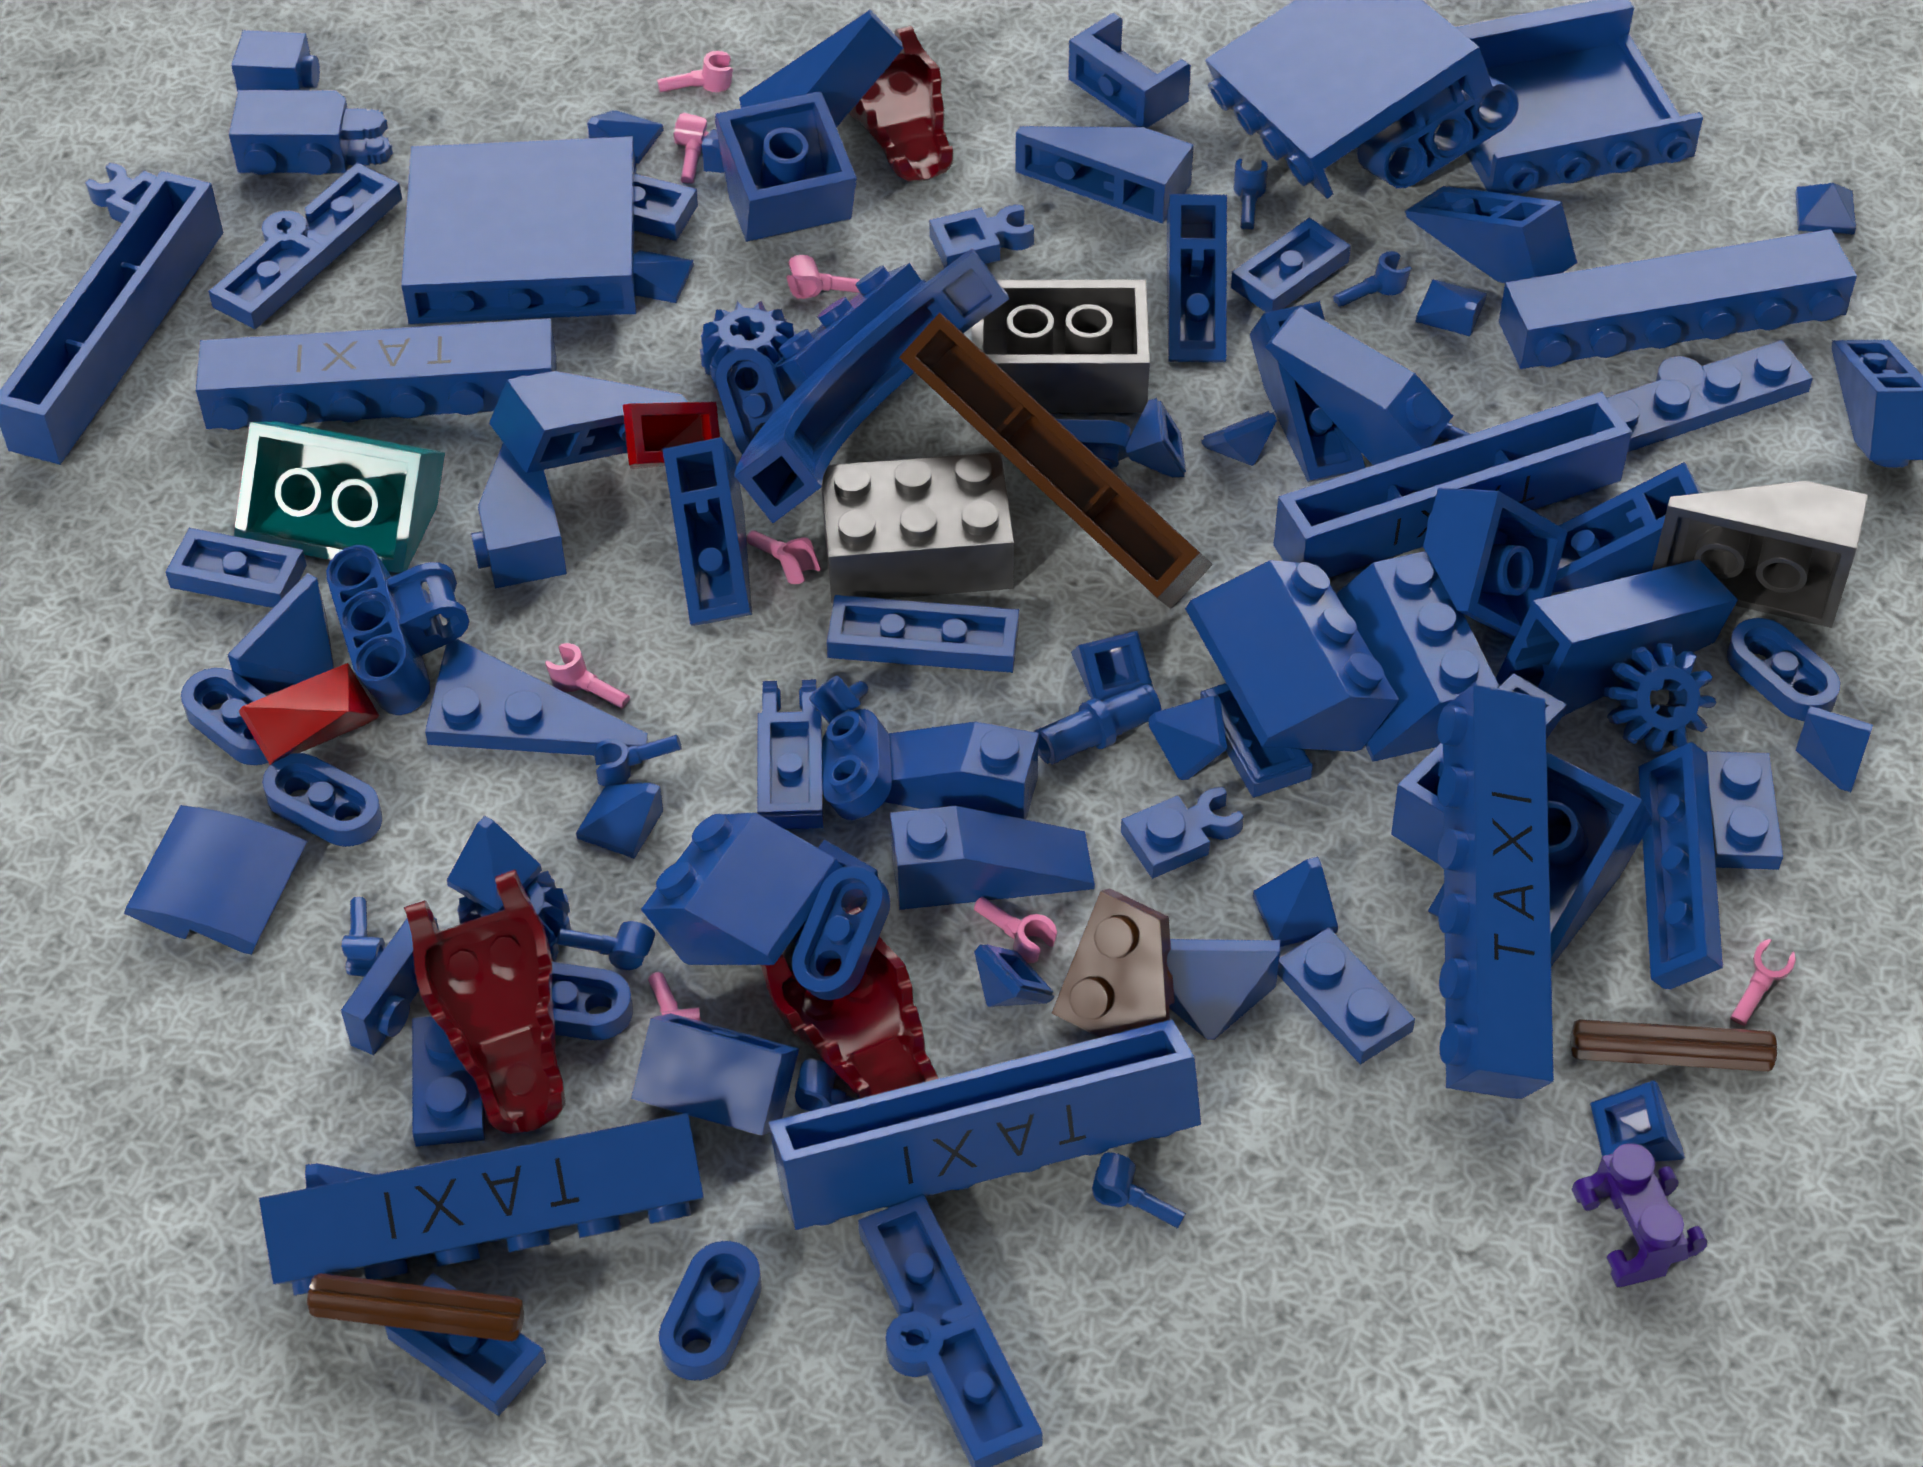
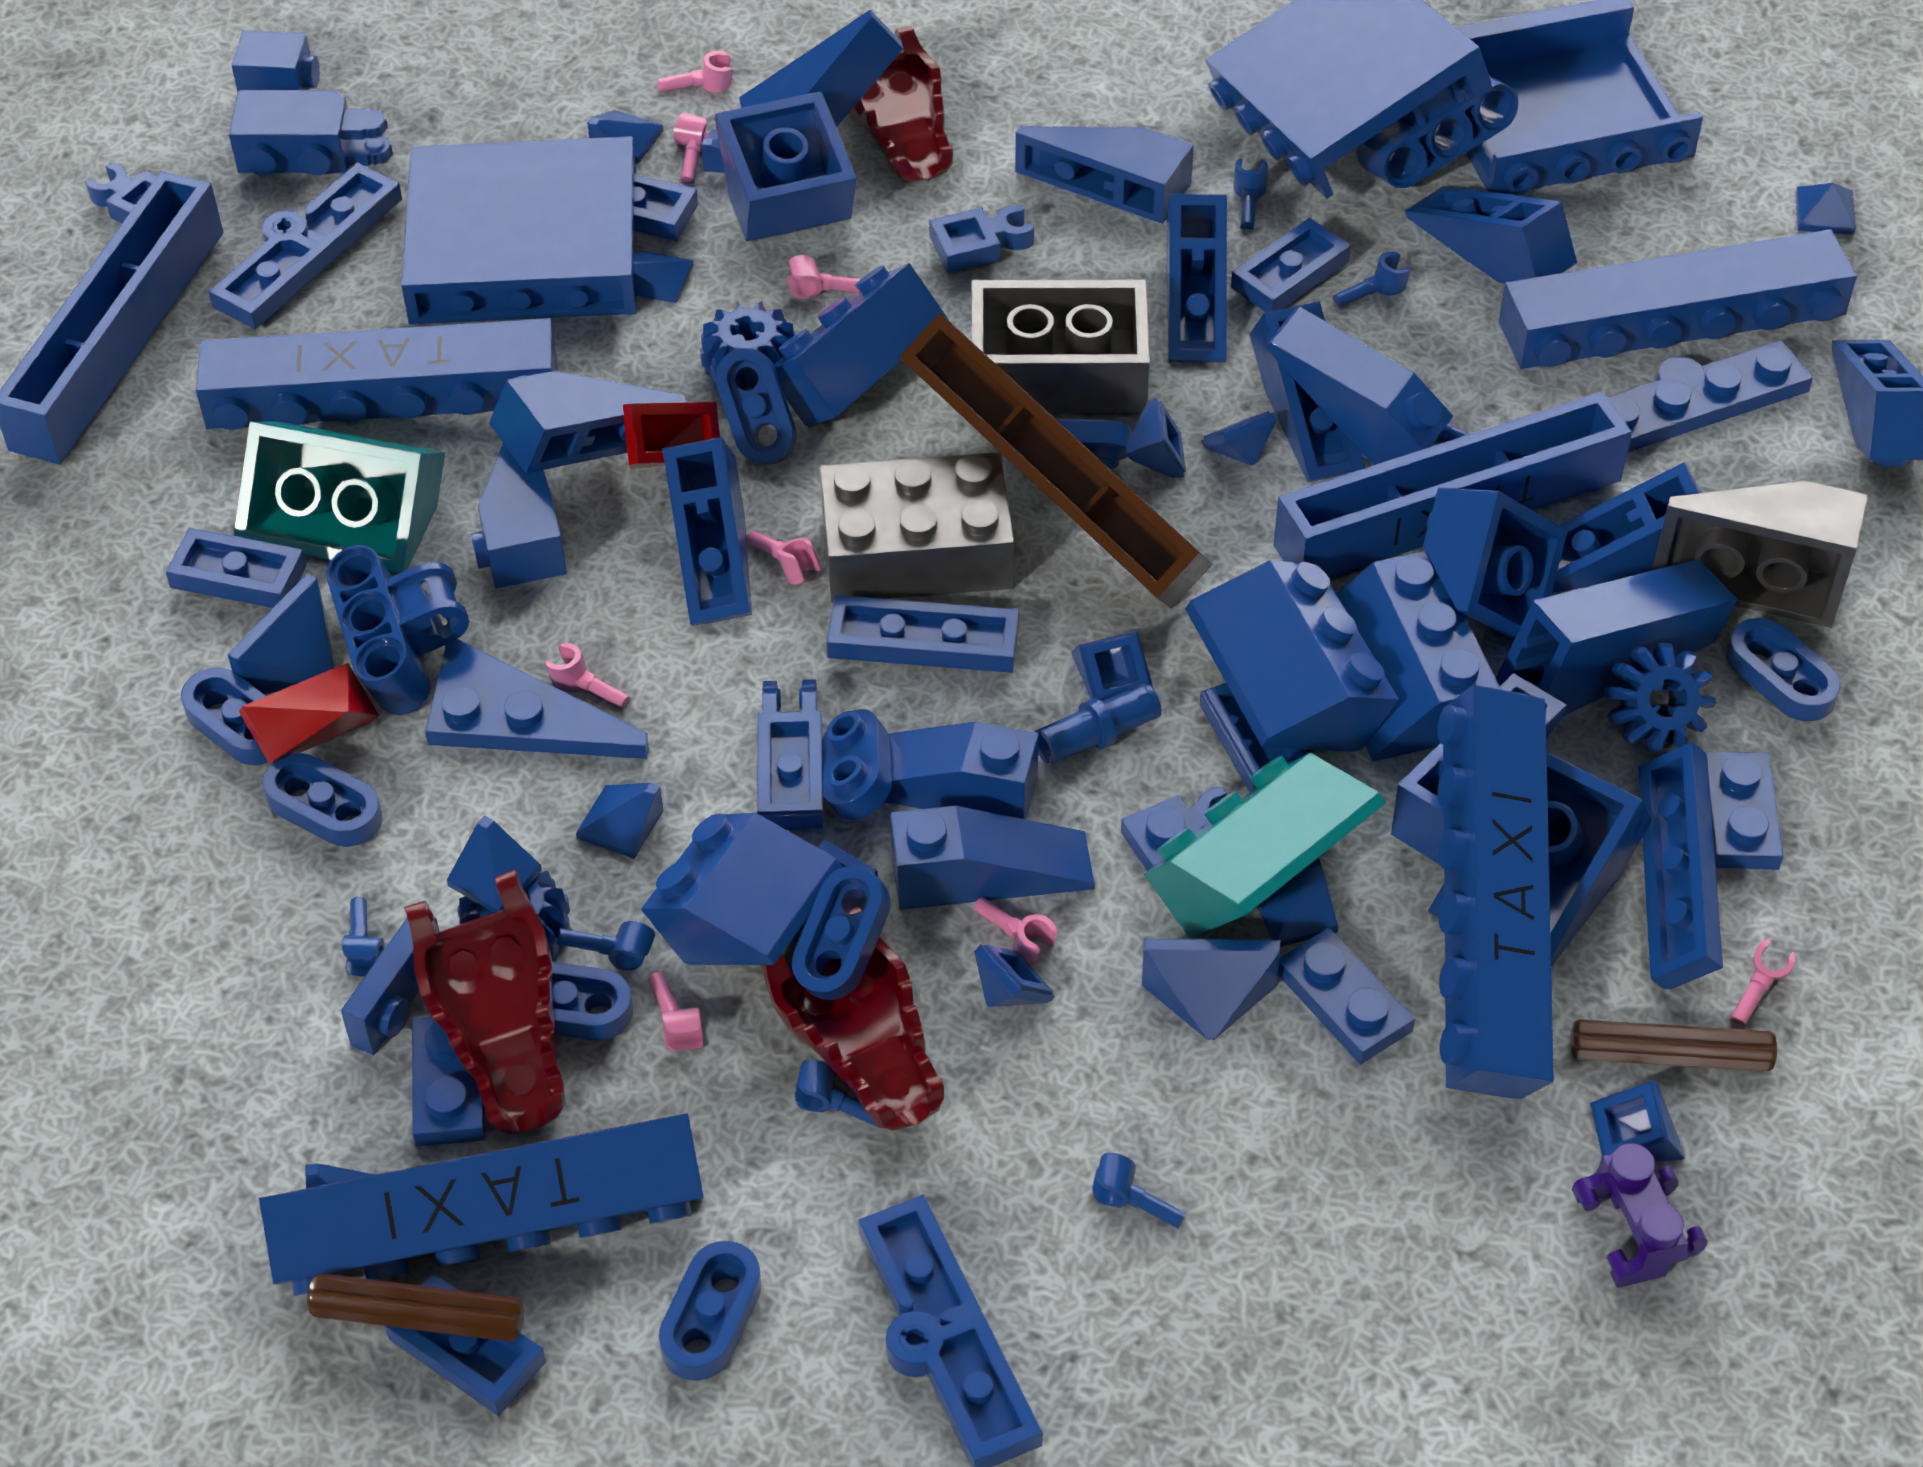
blue slope [124,805,307,955] -> none
blue hand [594,735,682,787] -> none
blue panel [631,1013,799,1136] -> none
blue arch [734,248,1009,524] -> none
blue brick [769,1019,1201,1230] -> none
blue hand [809,676,868,723] -> none
wing [1052,888,1174,1038] -> none
blue panel [1068,13,1191,128] -> none
blue slope [1148,695,1227,780] -> none
blue slope [1416,279,1487,337] -> none
blue slope [1796,706,1873,792] -> none
none -> slope [1144,753,1386,938]

